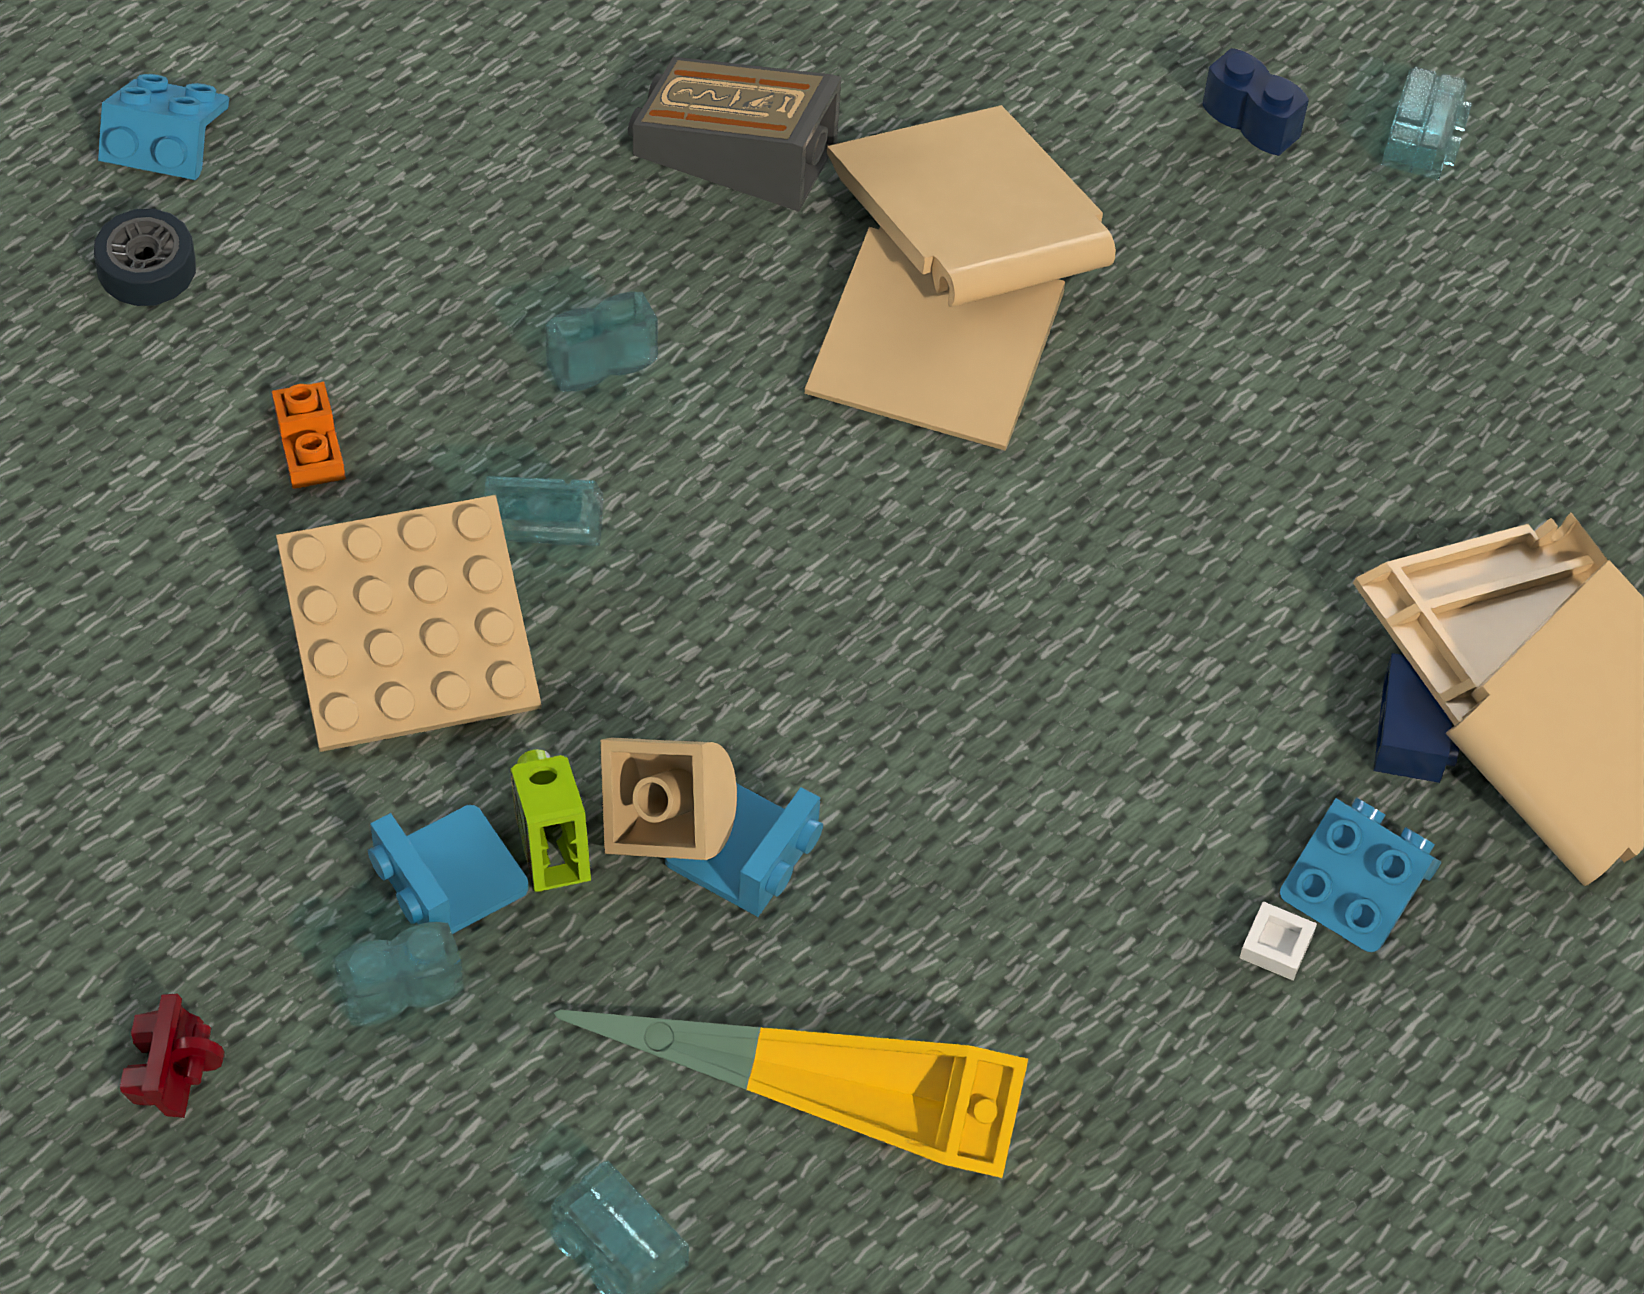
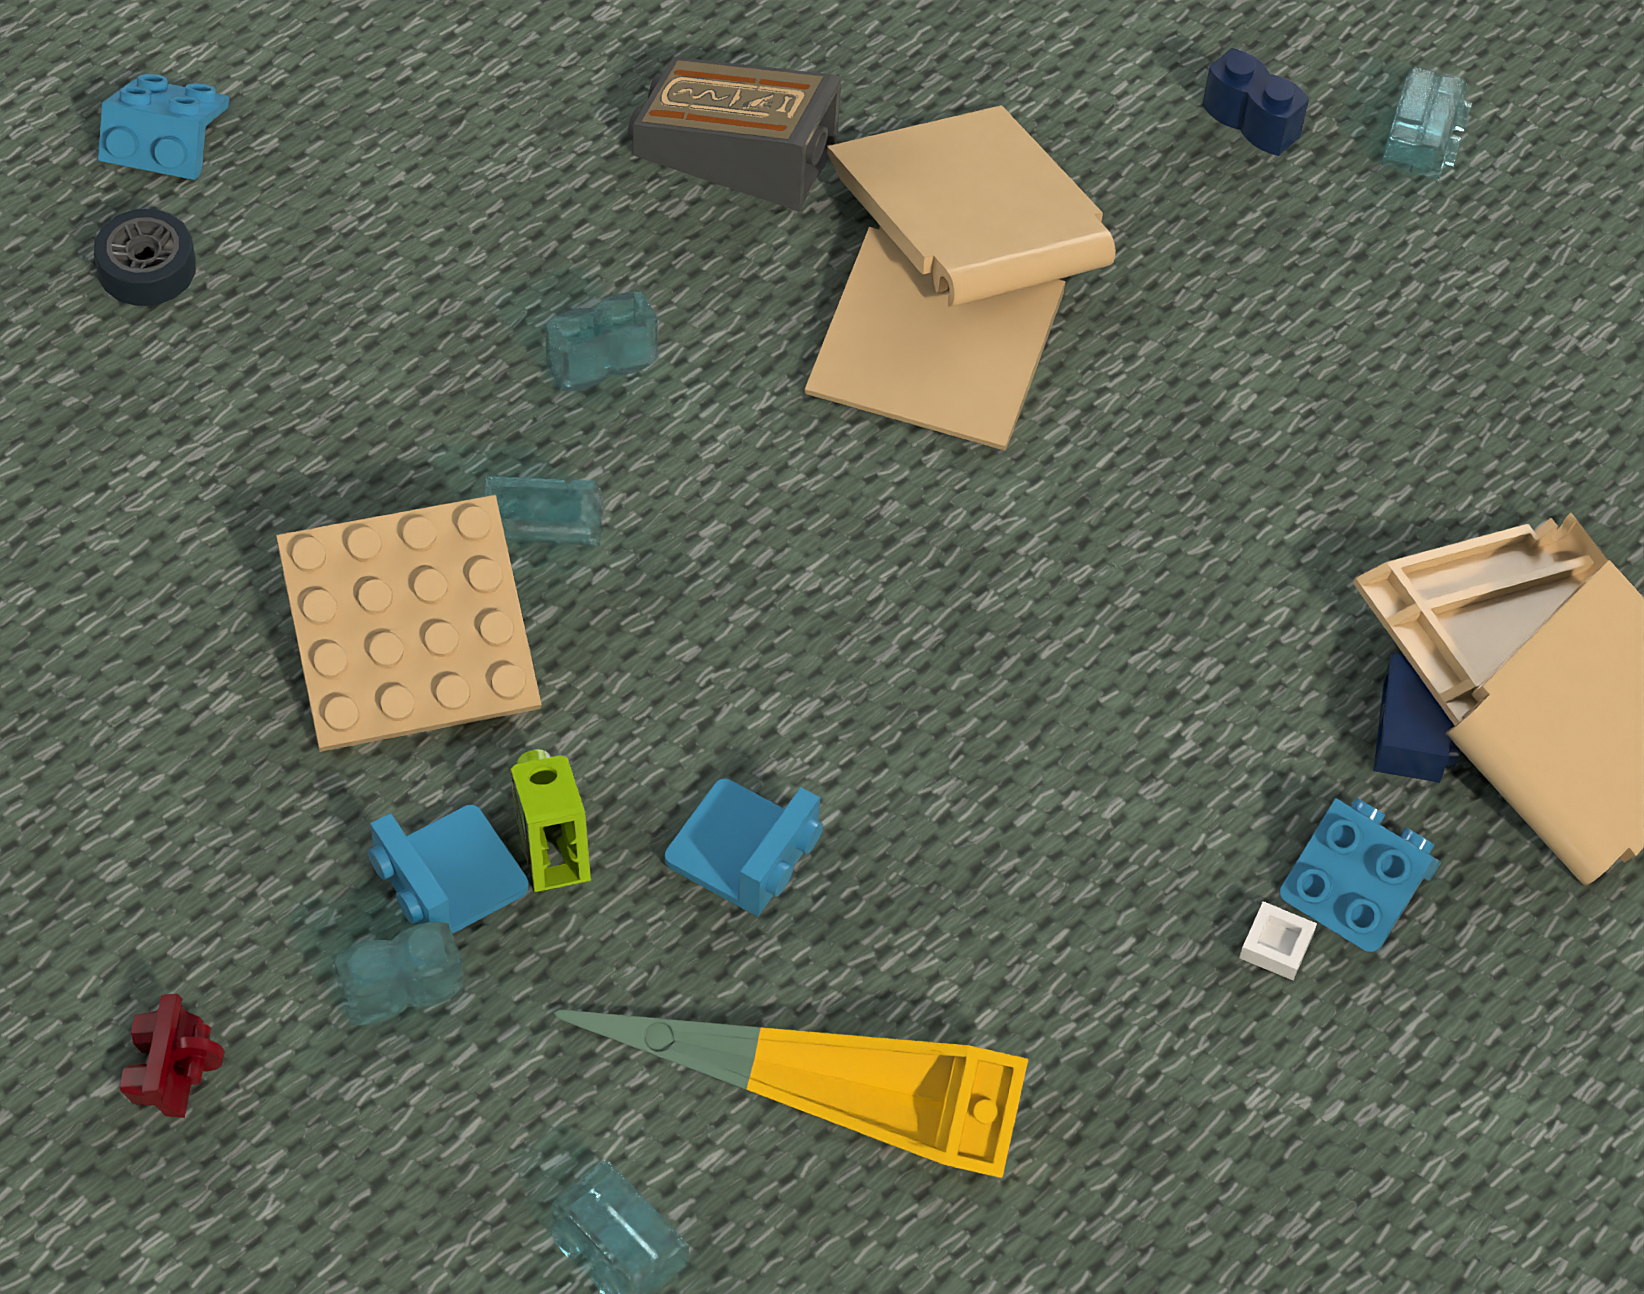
orange slope [272,382,346,489] -> none
tan brick [600,738,737,860] -> none

